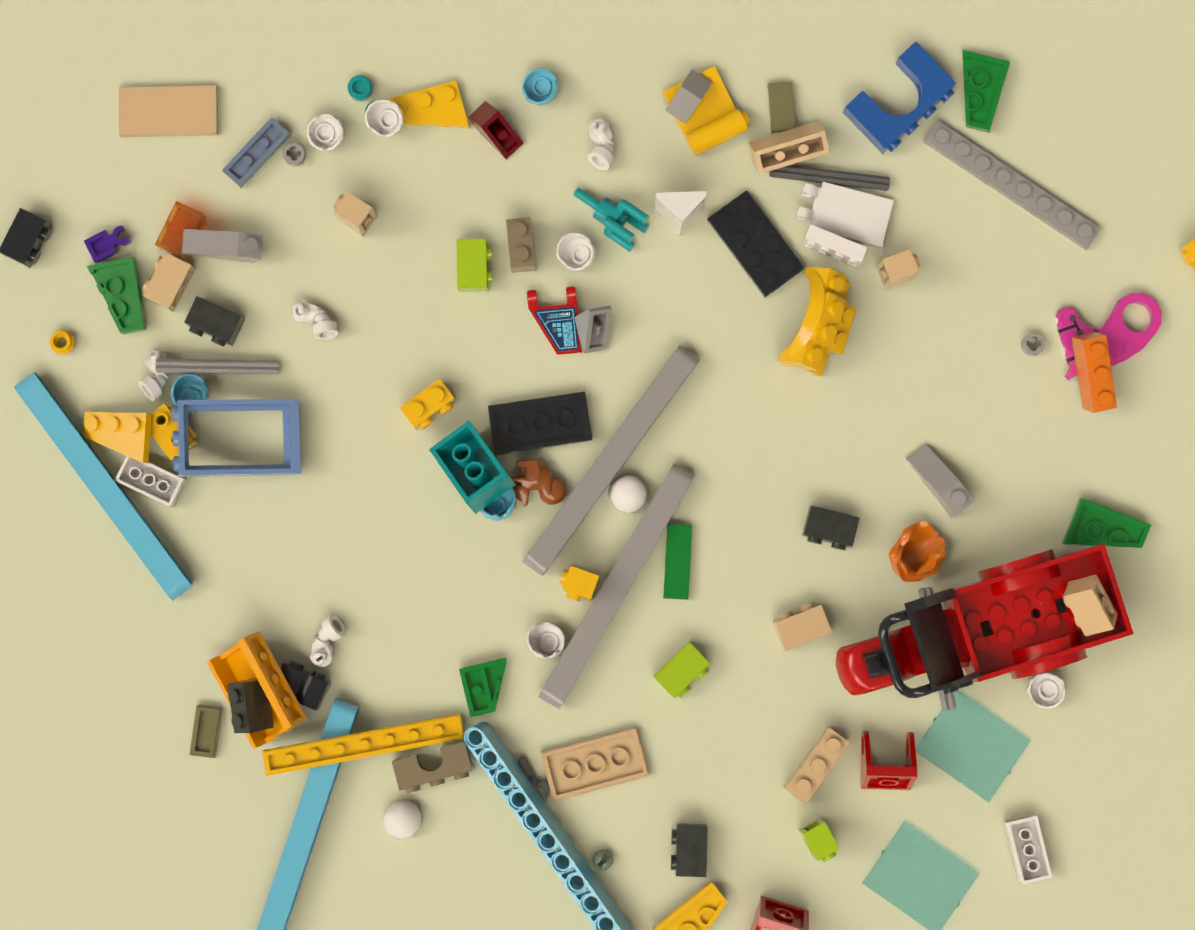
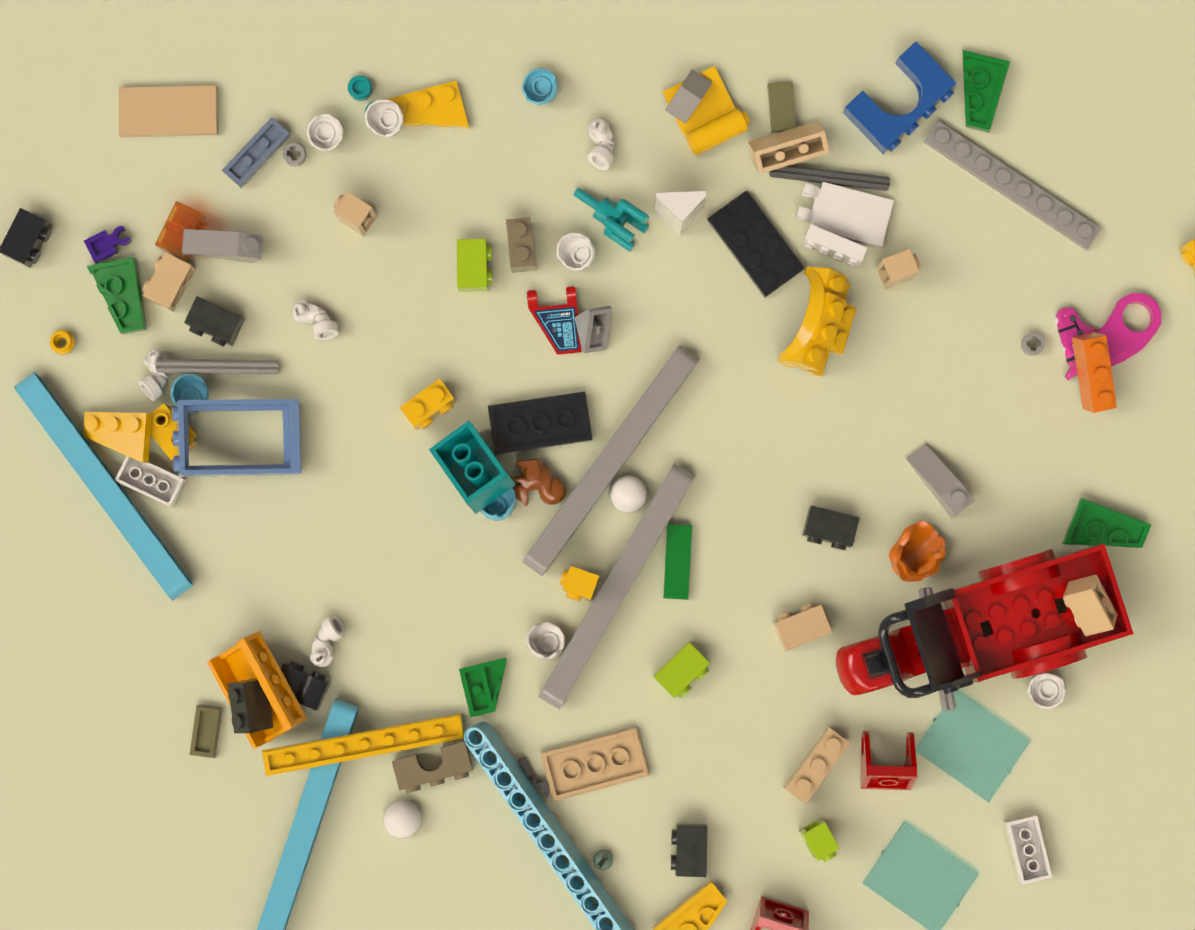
dark red slope [468,101,524,160] -> none

